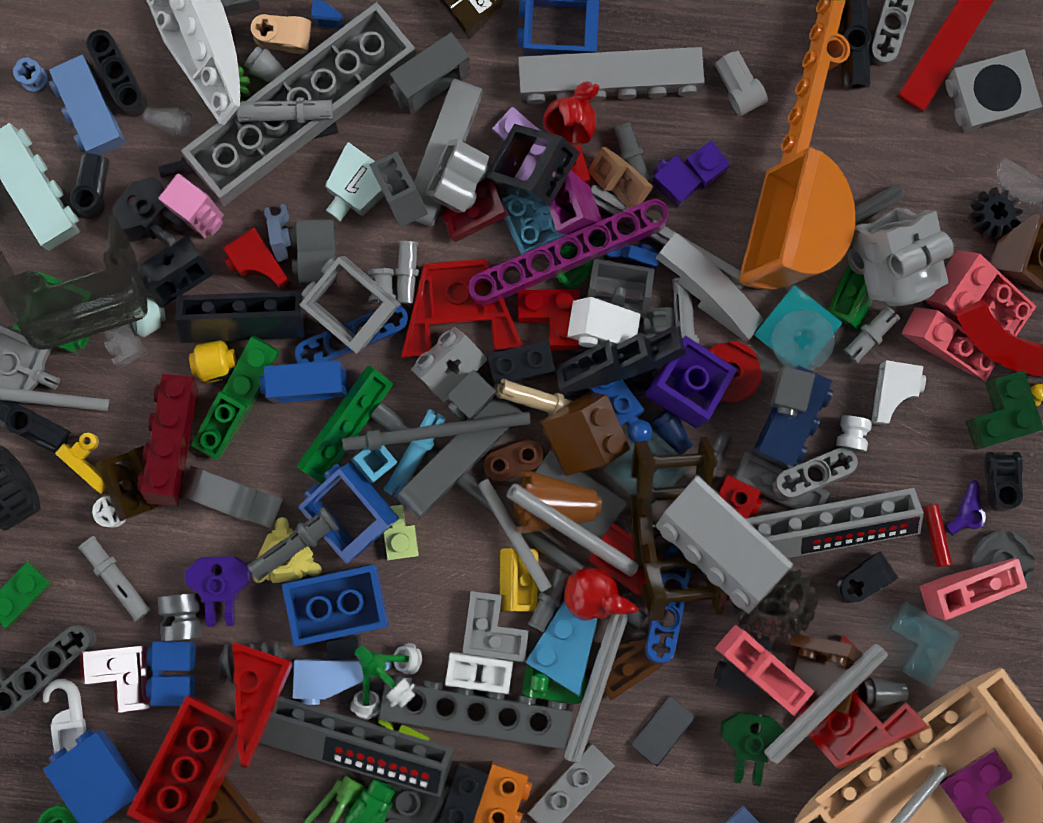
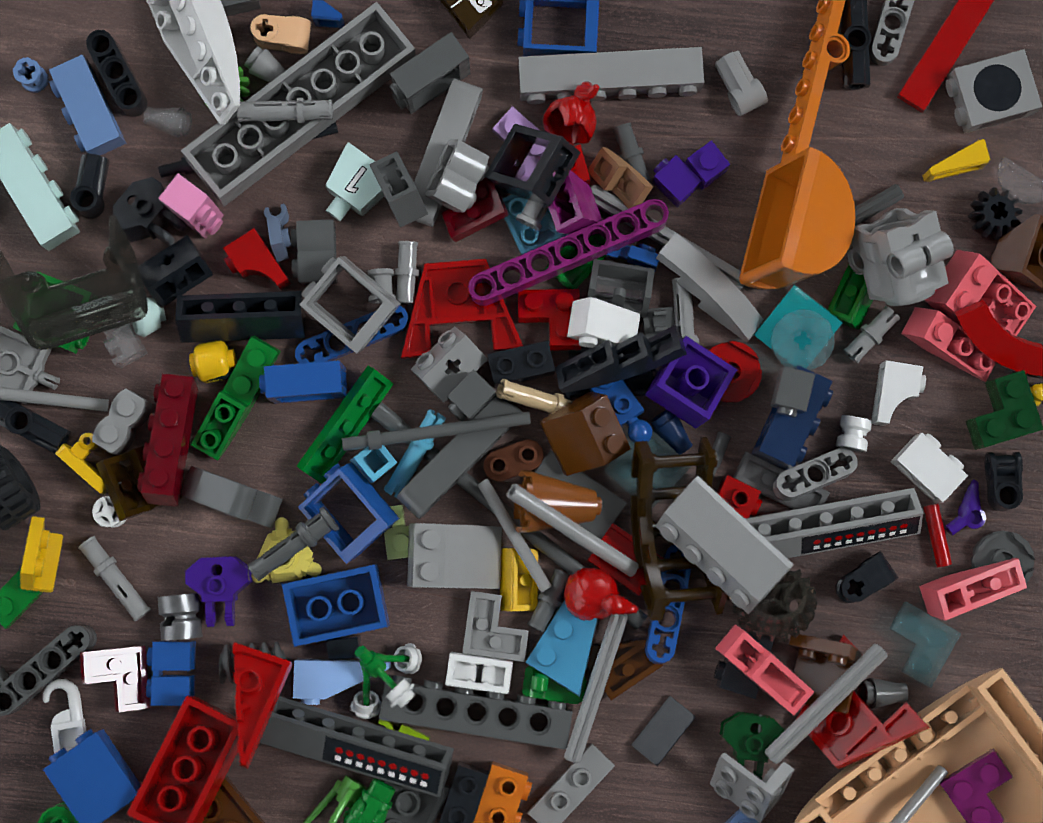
none -> yellow bracket [20,516,63,593]
none -> light grey brick [92,389,152,455]
none -> light grey slope [407,523,502,589]
none -> light grey bush [516,200,548,231]
none -> light grey bracket [710,753,794,823]
none -> white brick [890,433,968,504]
none -> yellow slope [923,139,990,182]

